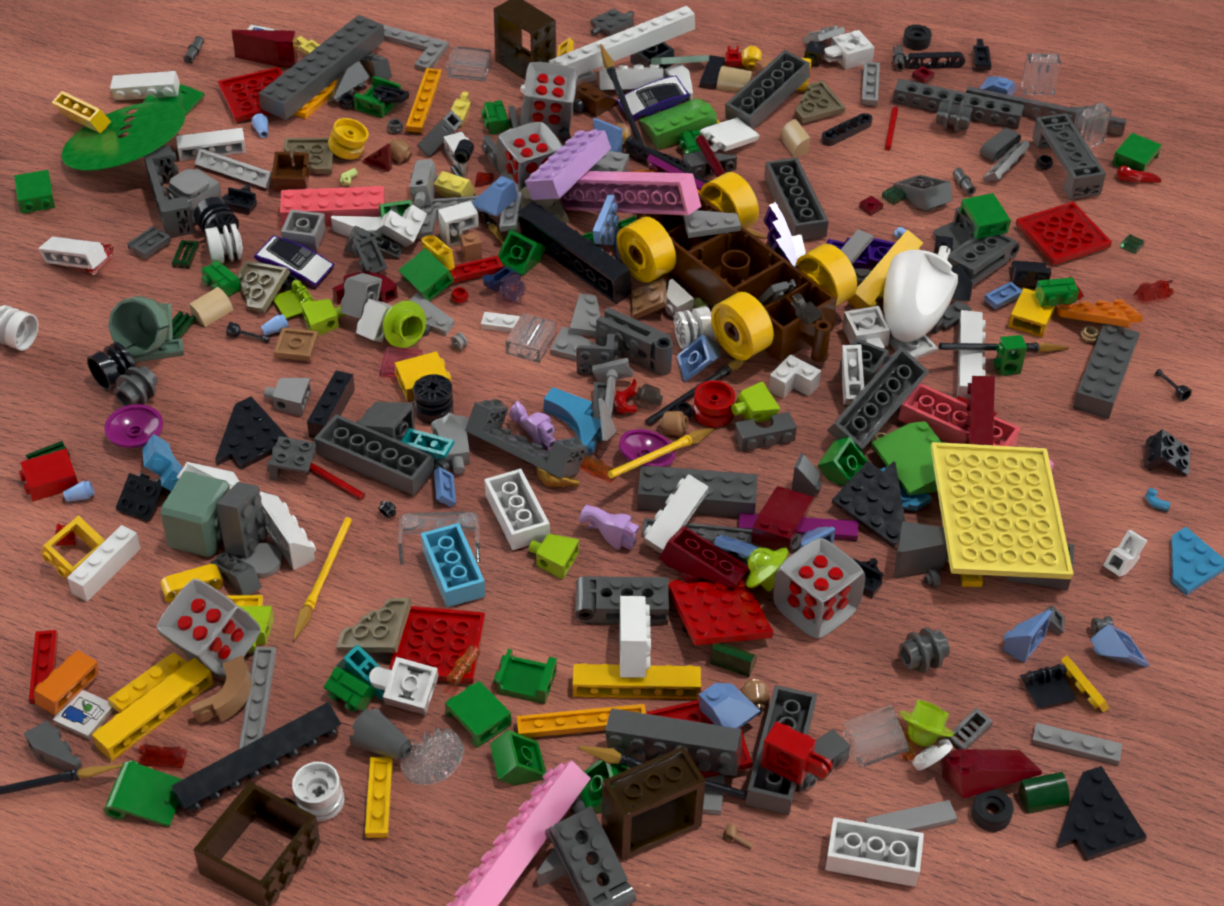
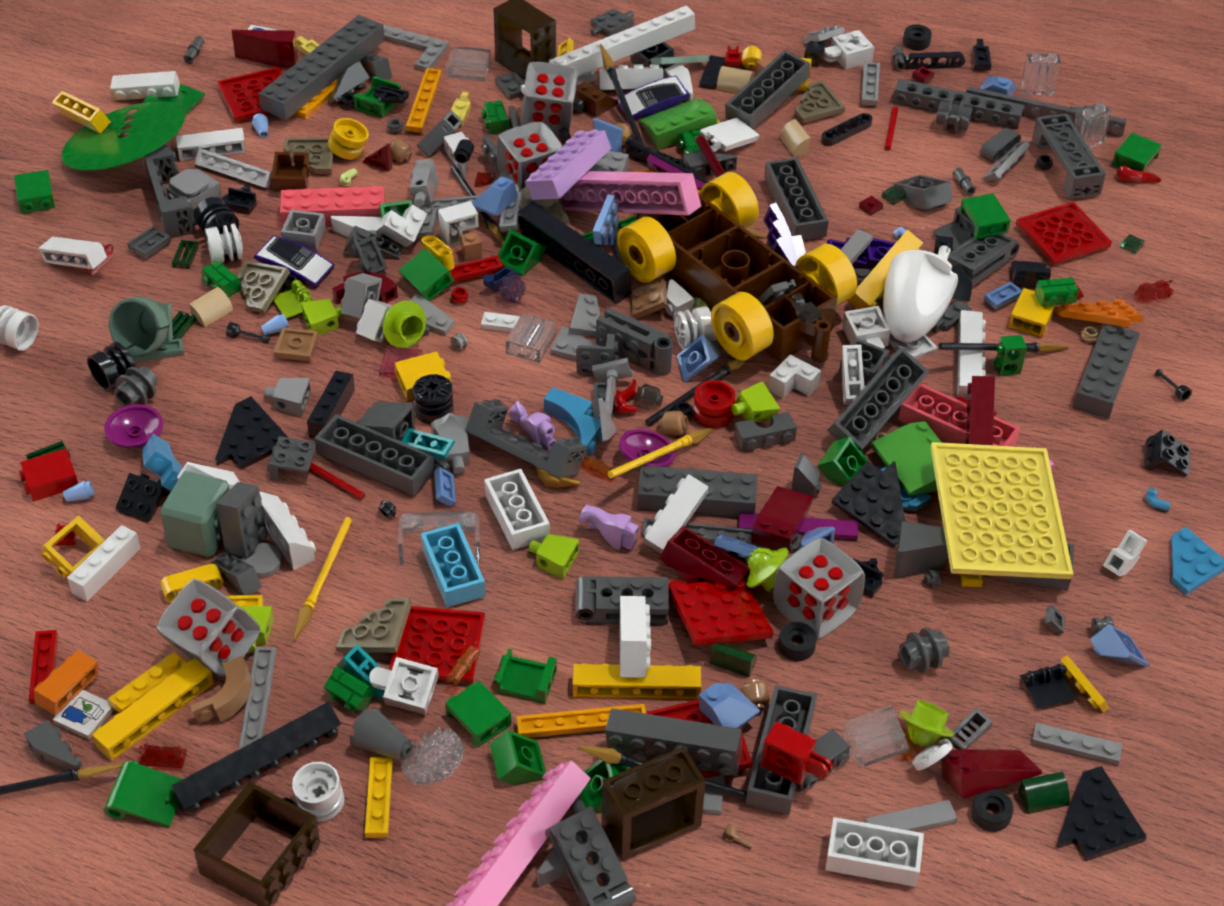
light yellow brick [434,171,476,198] -> none
light grey wing [682,210,741,238] -> none
medium blue slope [1003,610,1052,663] -> none
none -> dark grey plate [495,72,525,100]
none -> black tyre [778,622,817,661]

